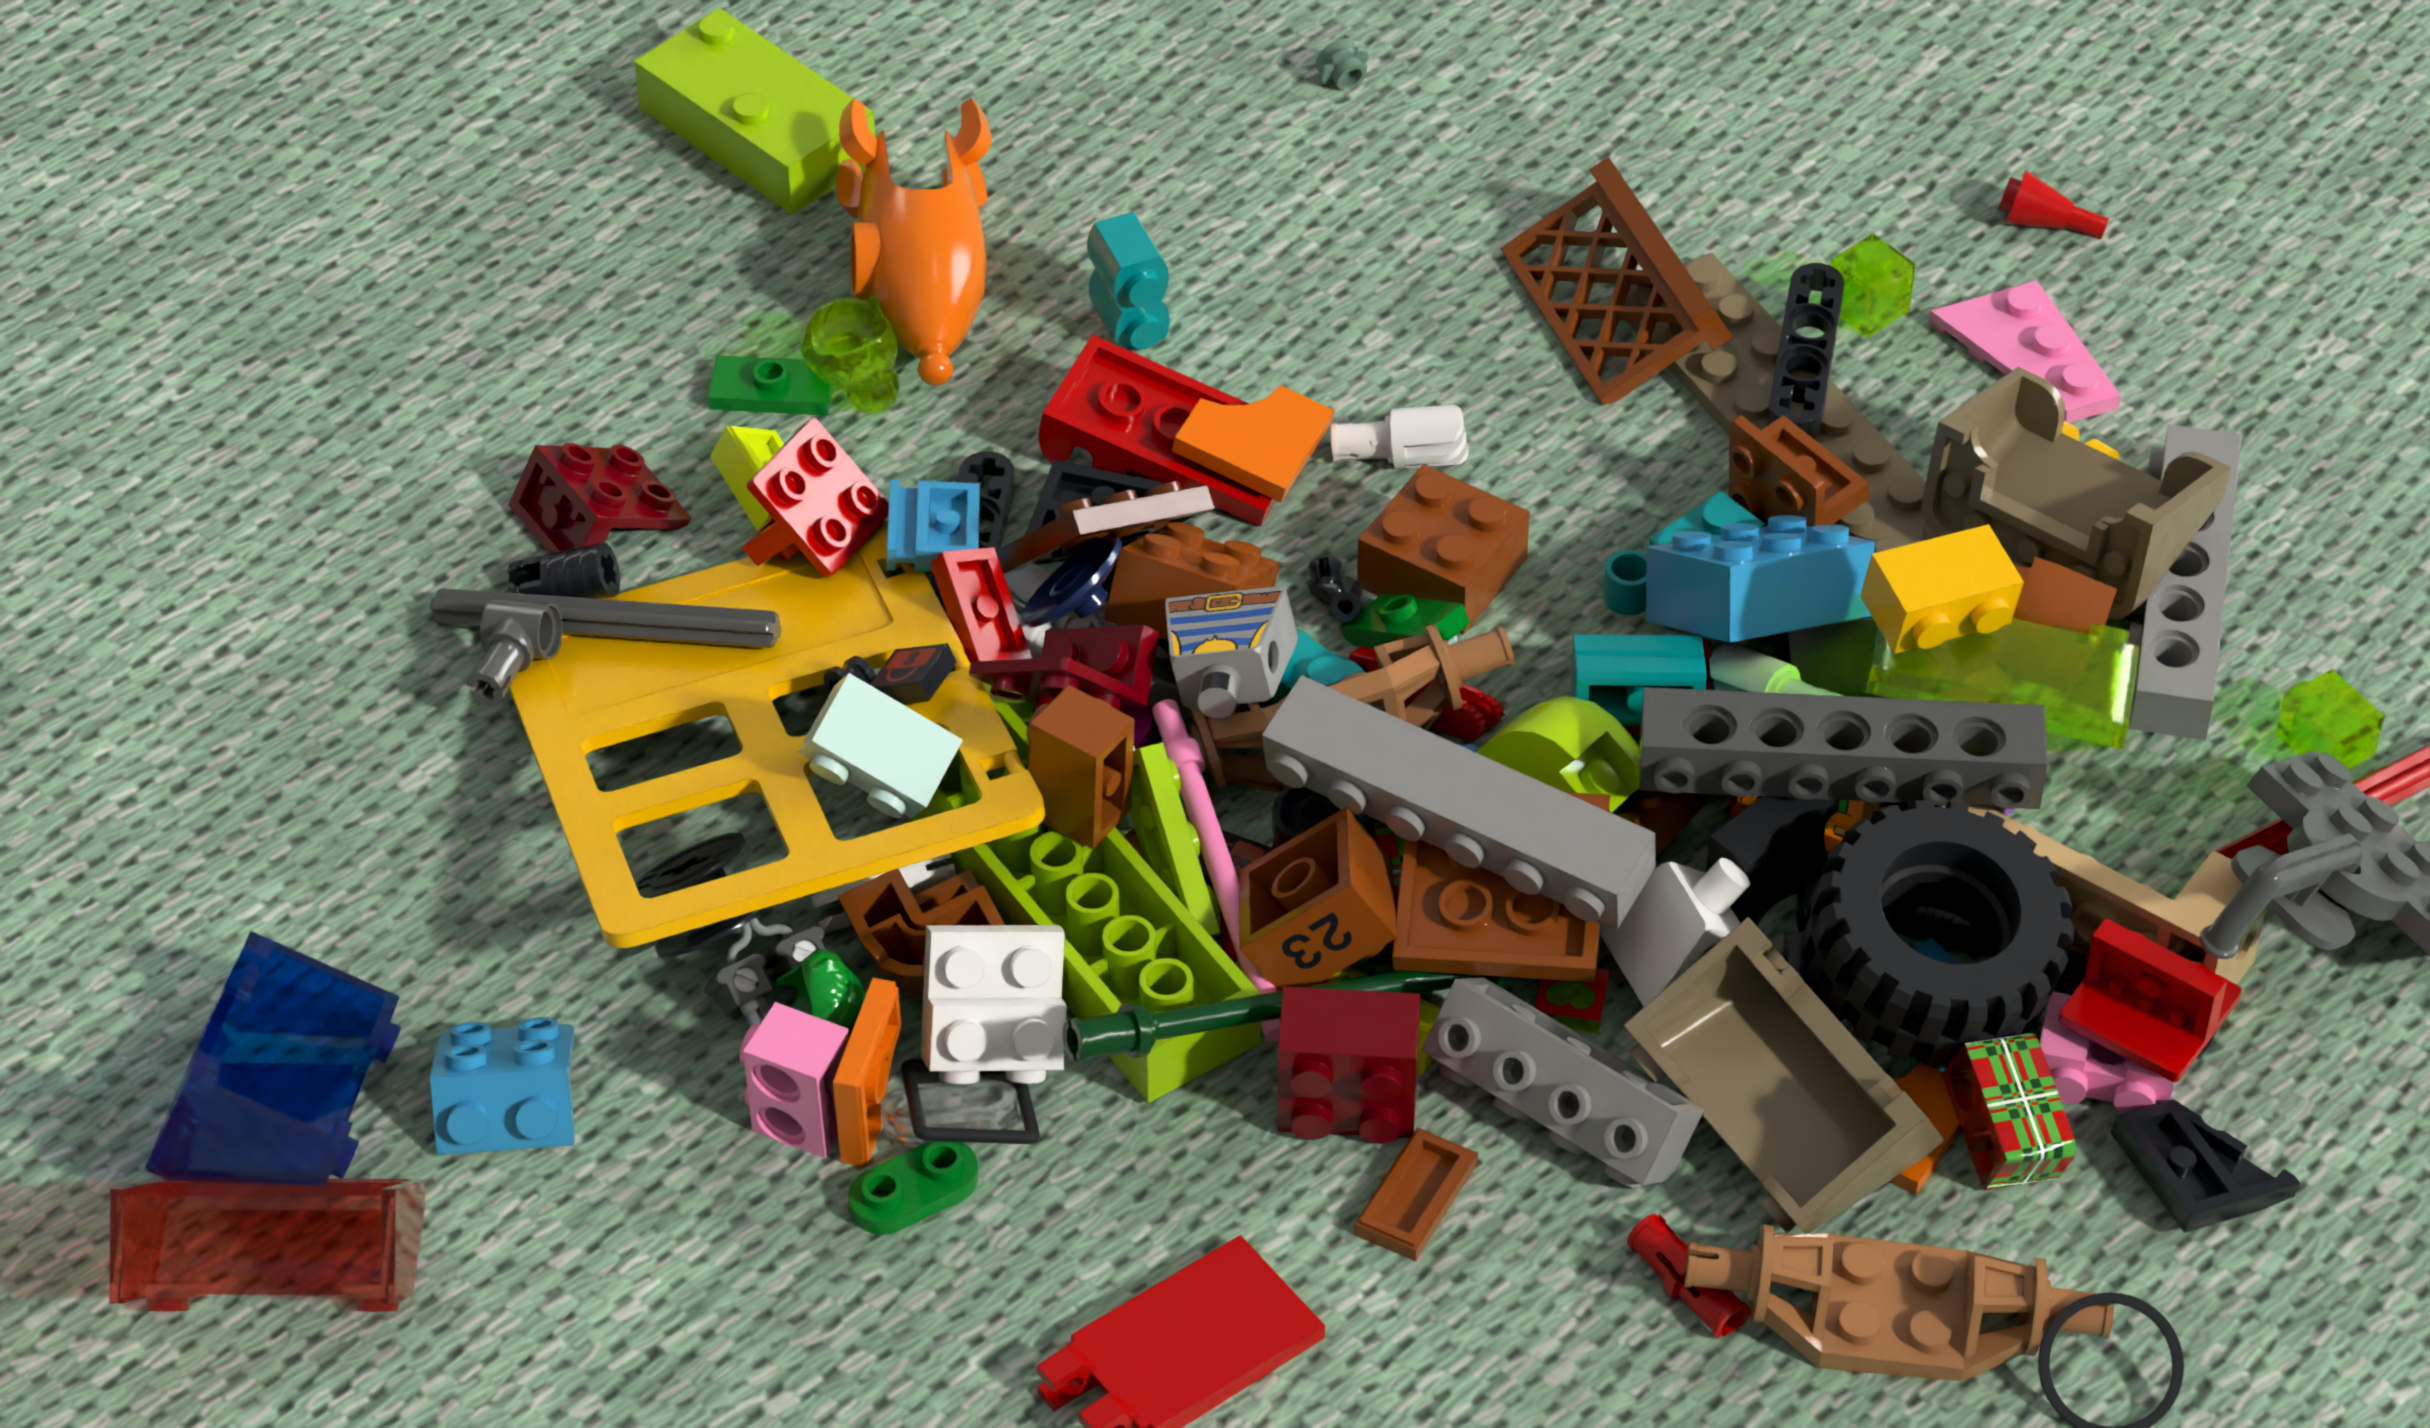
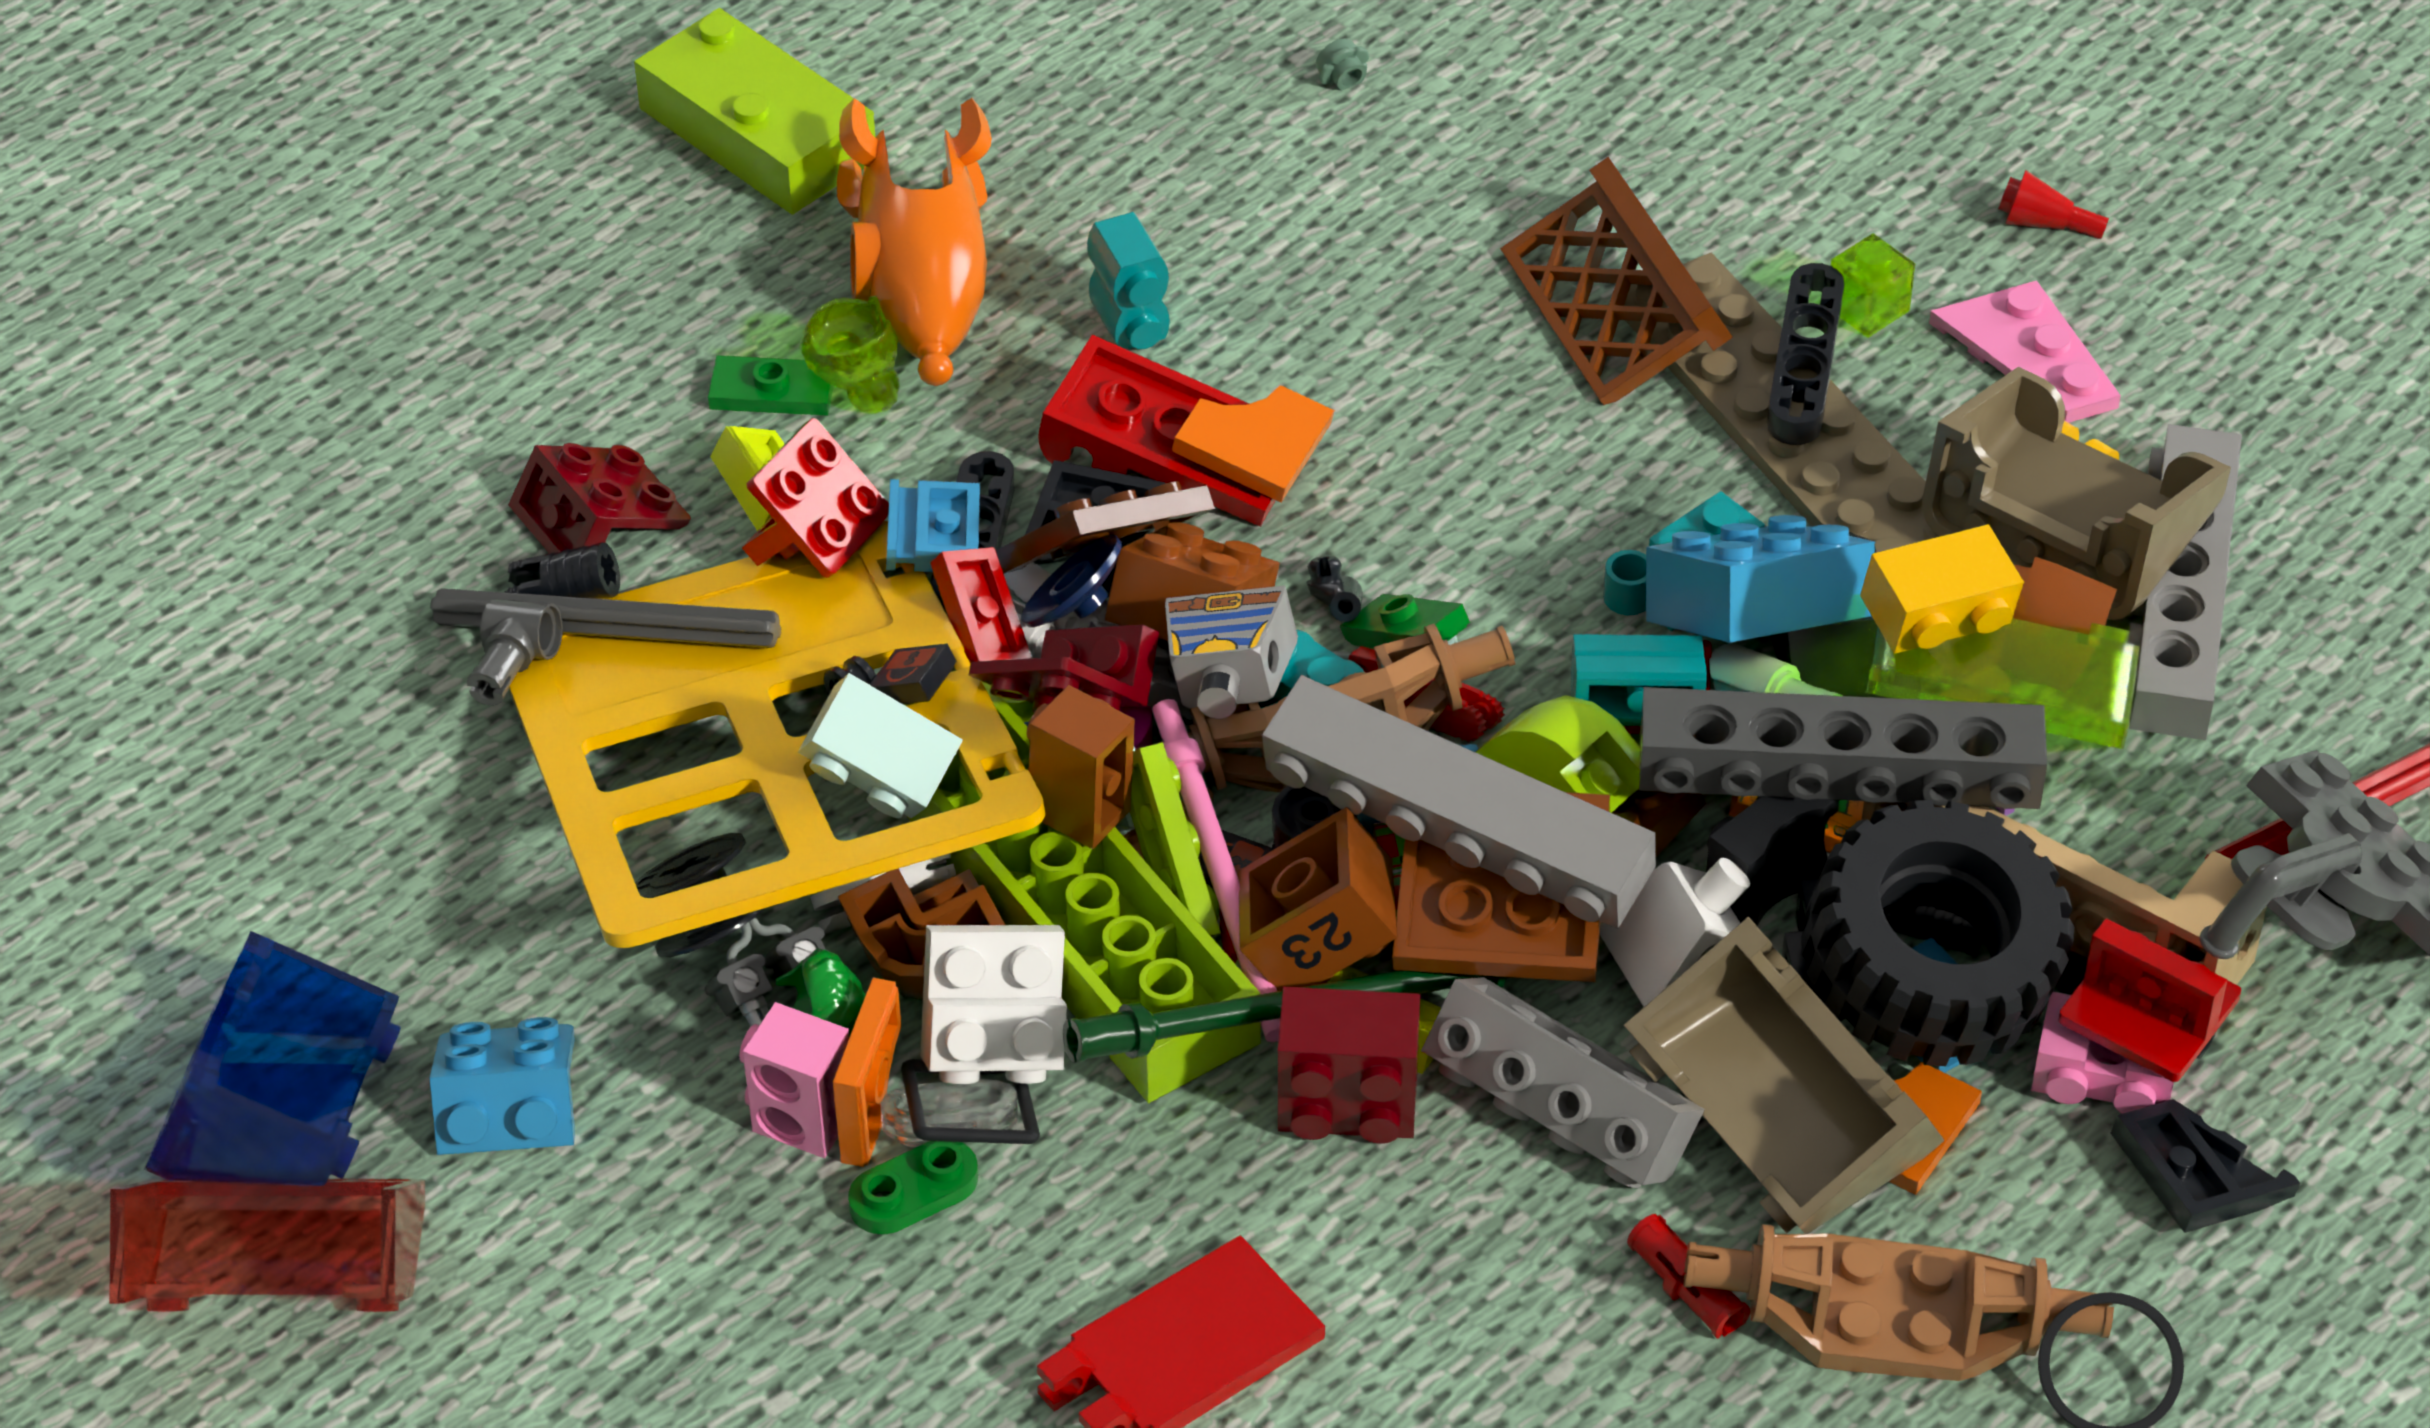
white arm [1331,405,1469,469] -> none
dark orange tile [1354,1127,1478,1262] -> none
dark orange brick [1357,464,1530,635] -> none
tile [1534,968,1610,1034] -> none
dark orange bracket [1728,415,1869,527] -> none
piece [1942,1032,2075,1191] -> none
clear neon green brick [2276,669,2385,770] -> none

